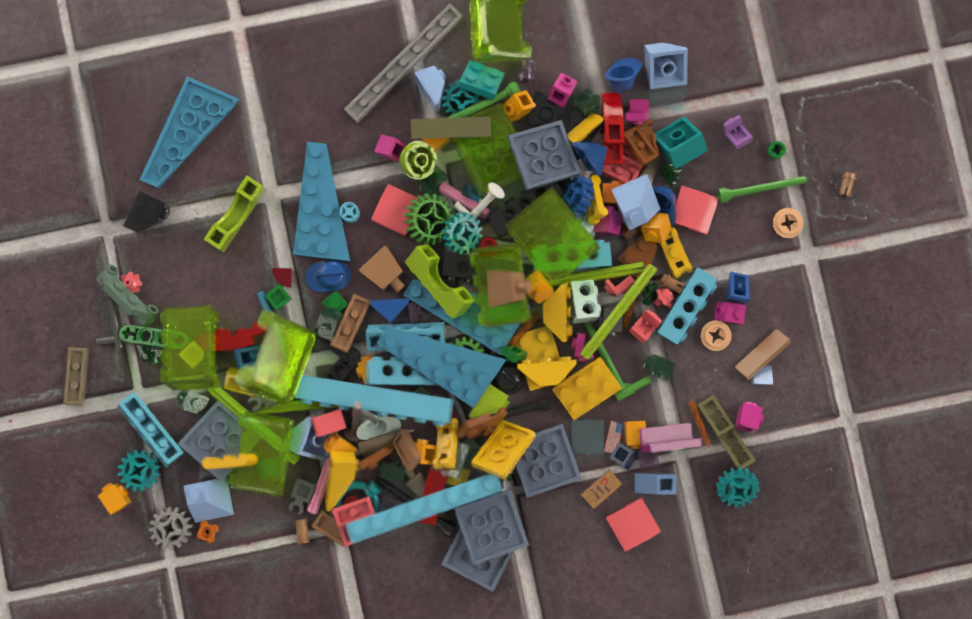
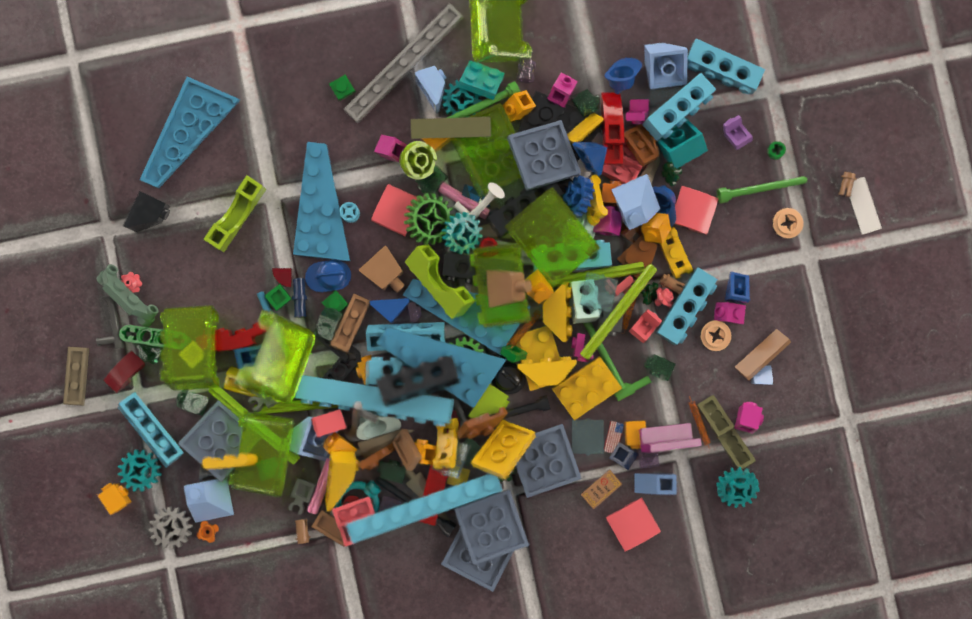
none -> dark red slope [103,350,146,394]
none -> dark blue pin [292,278,307,318]
none -> green plate [329,74,355,101]
none -> black brick [376,356,461,407]
none -> clear light blue piece [580,272,618,313]
none -> medium azure brick [642,73,716,141]
none -> medium azure brick [687,39,765,94]
none -> white sticker [850,177,882,235]

